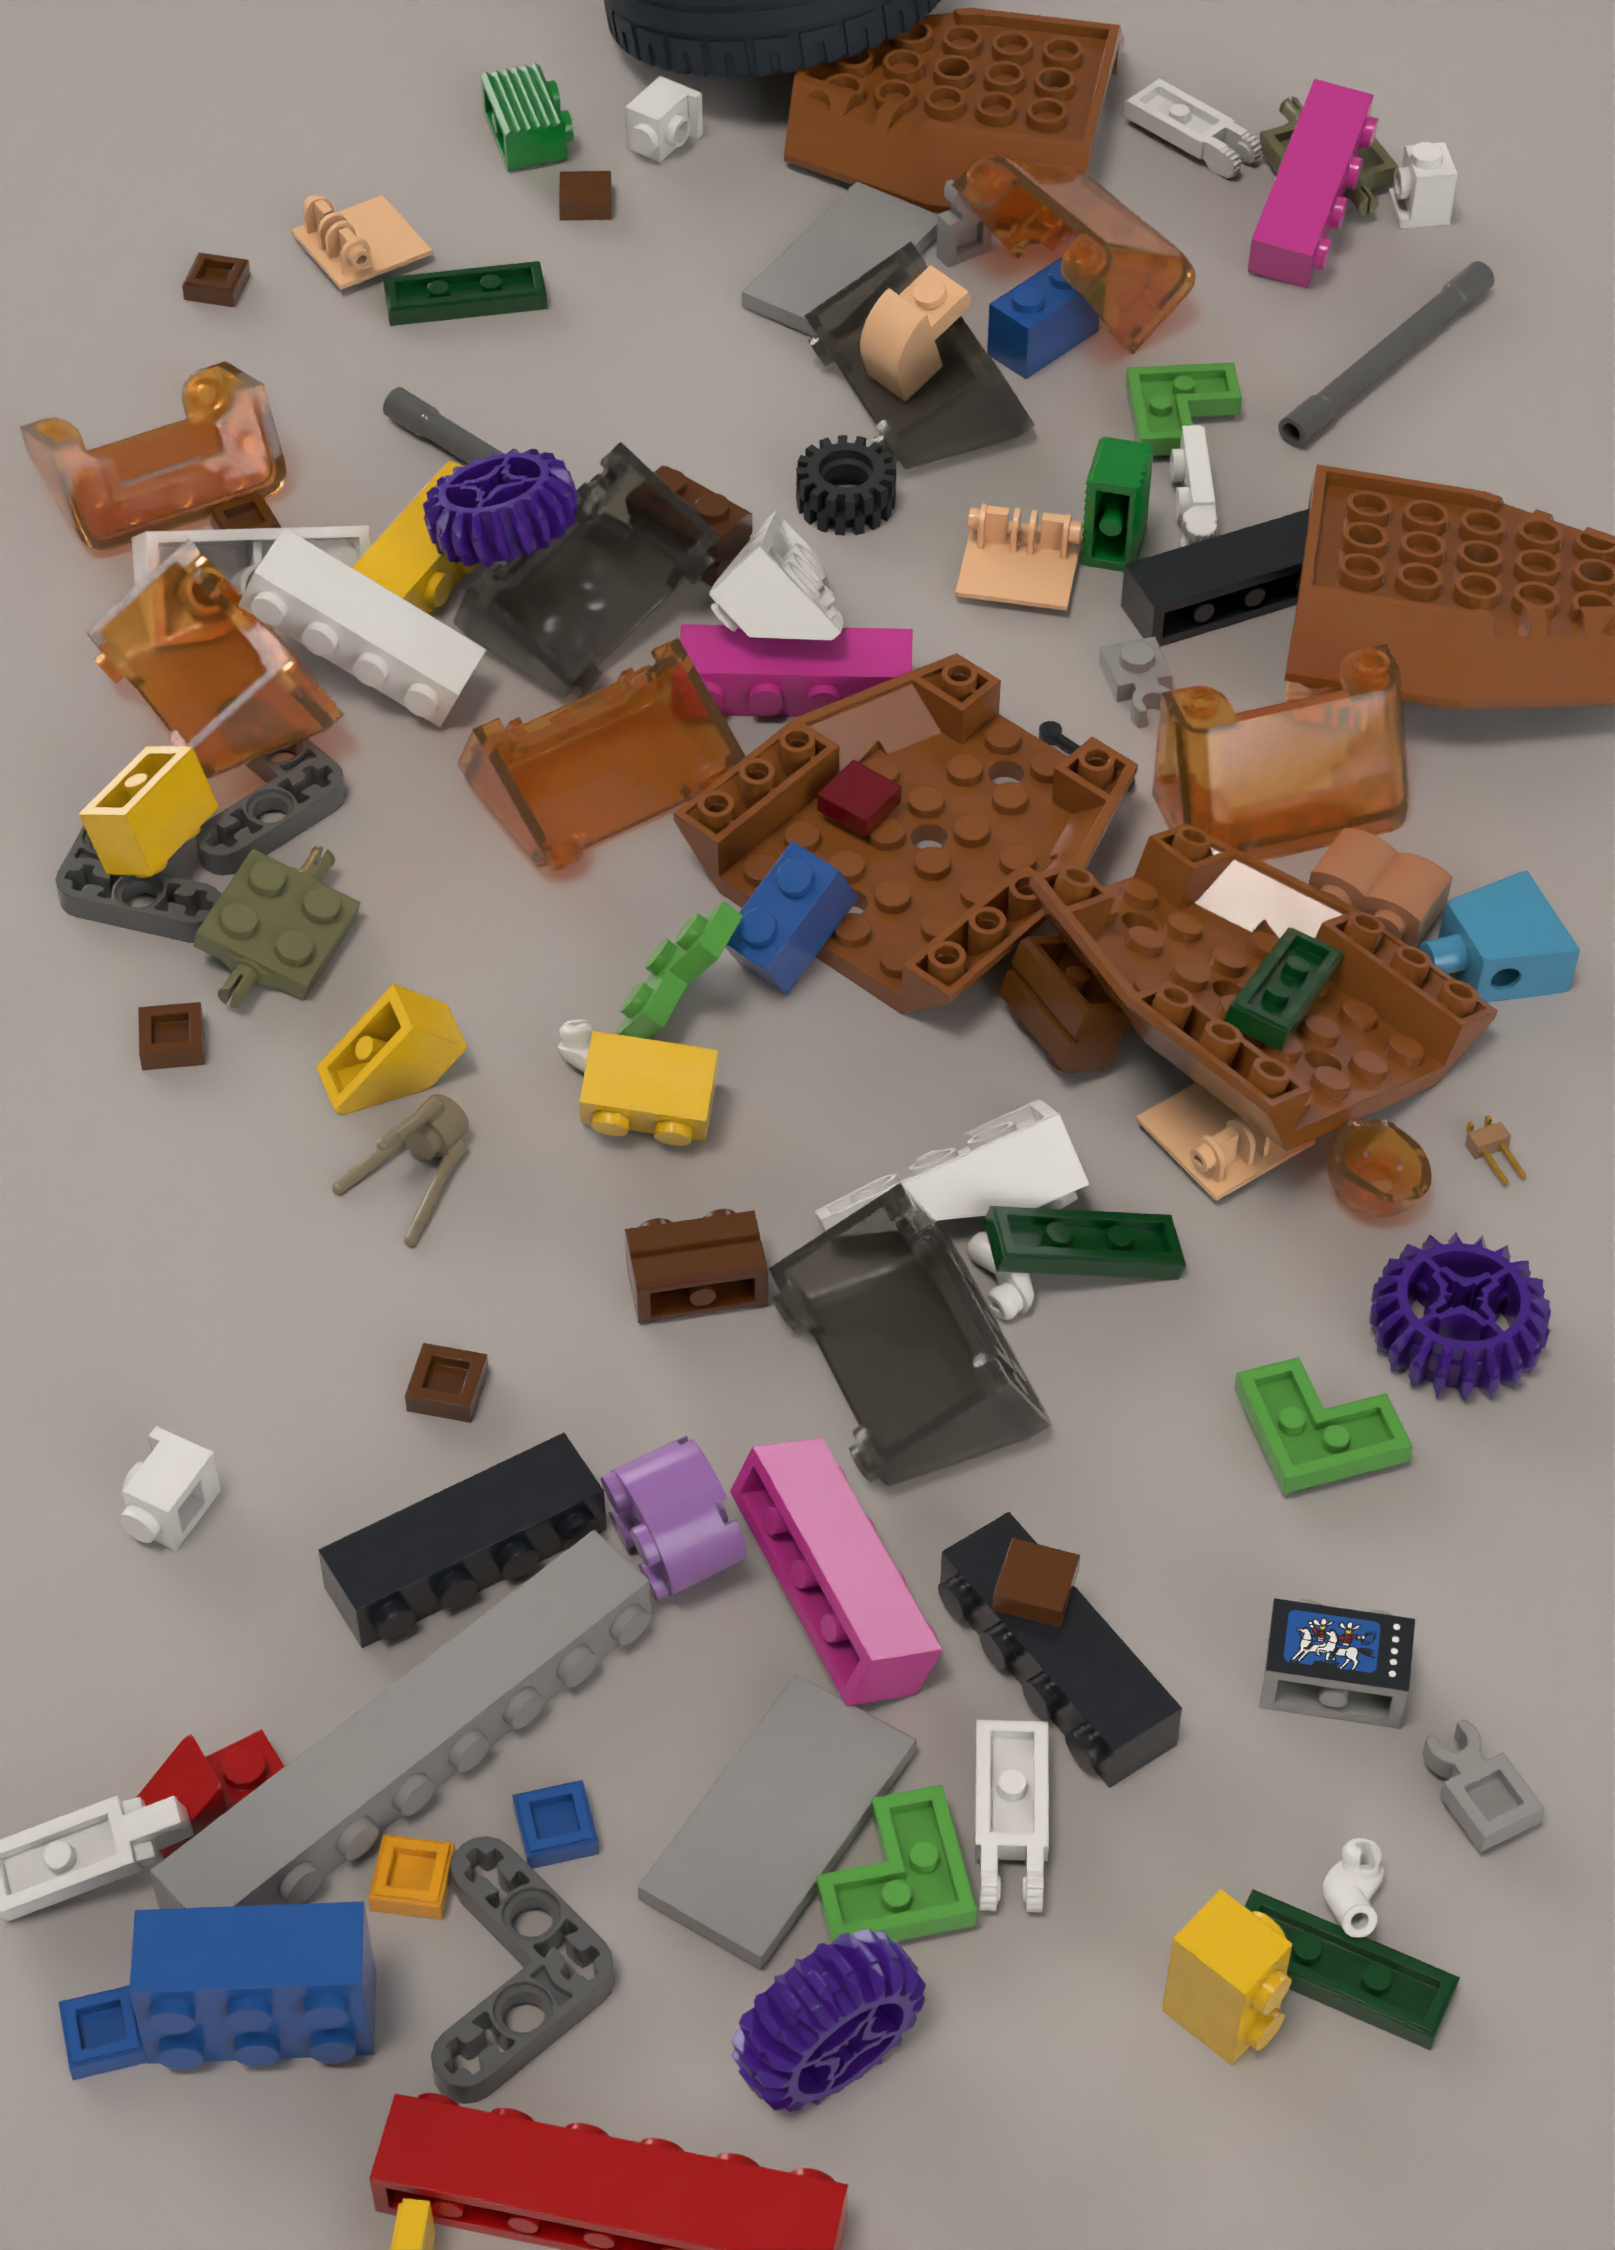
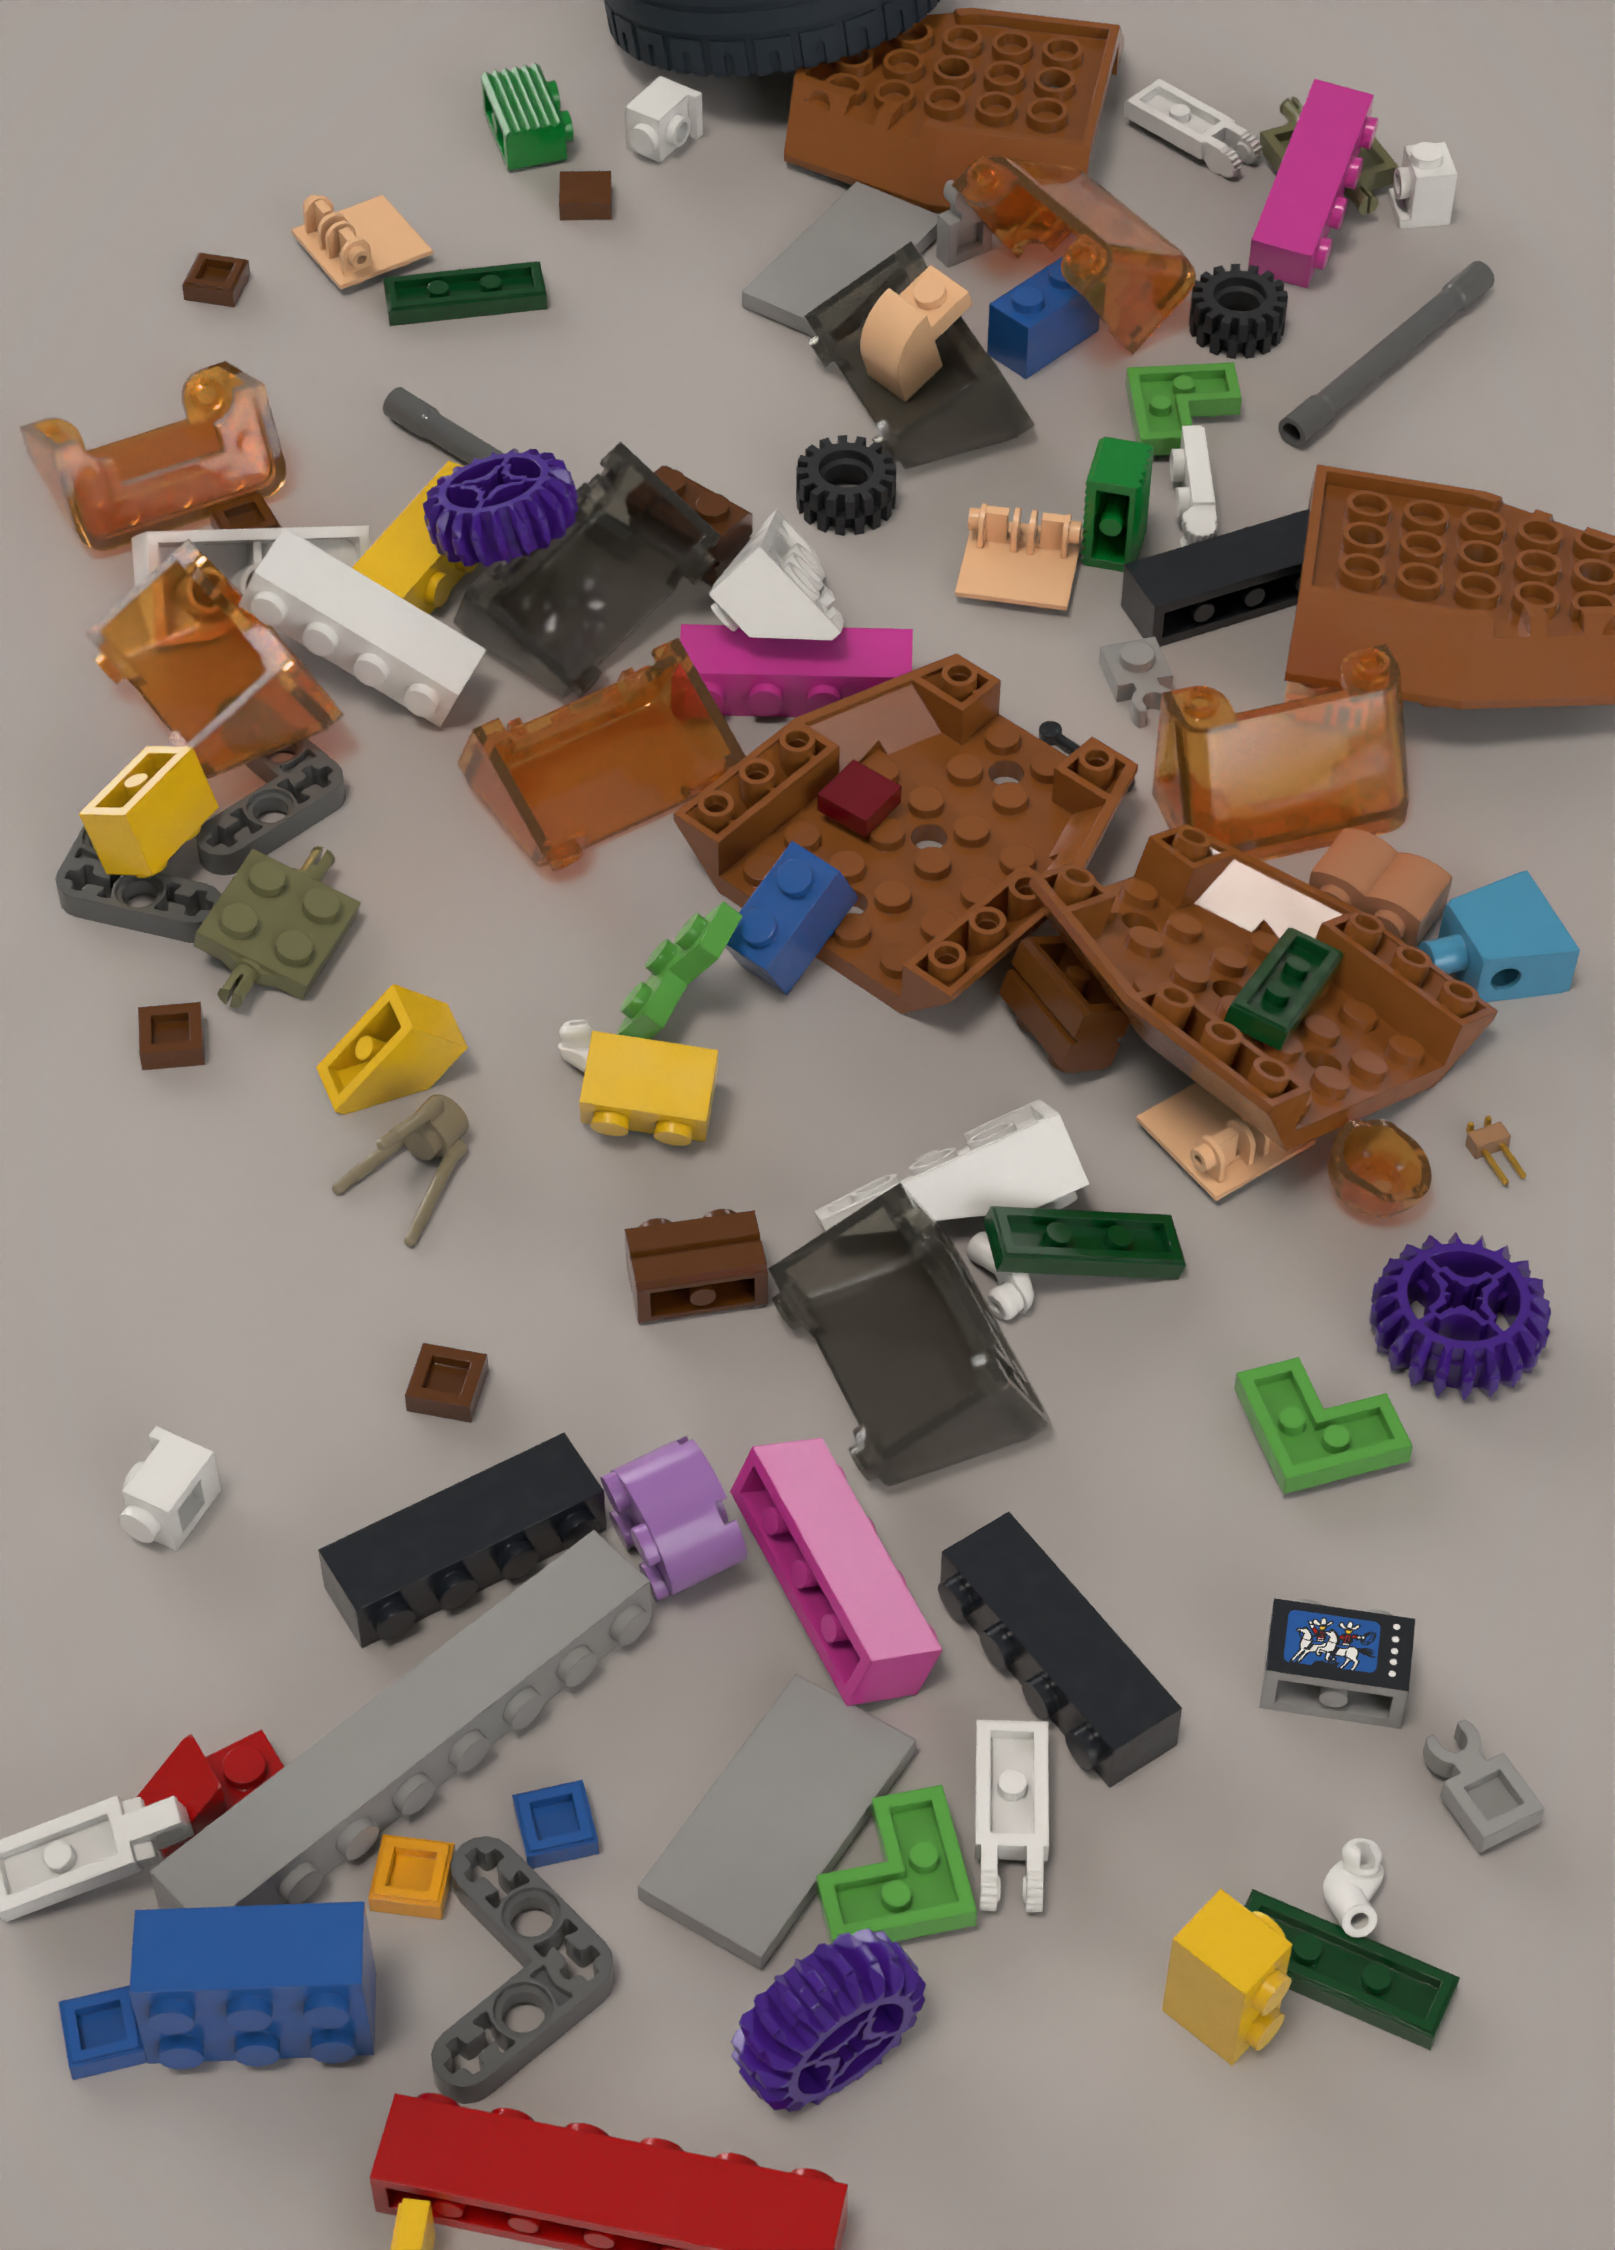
reddish brown tile [992,1537,1080,1628] -> none
none -> black tyre [1189,264,1288,359]

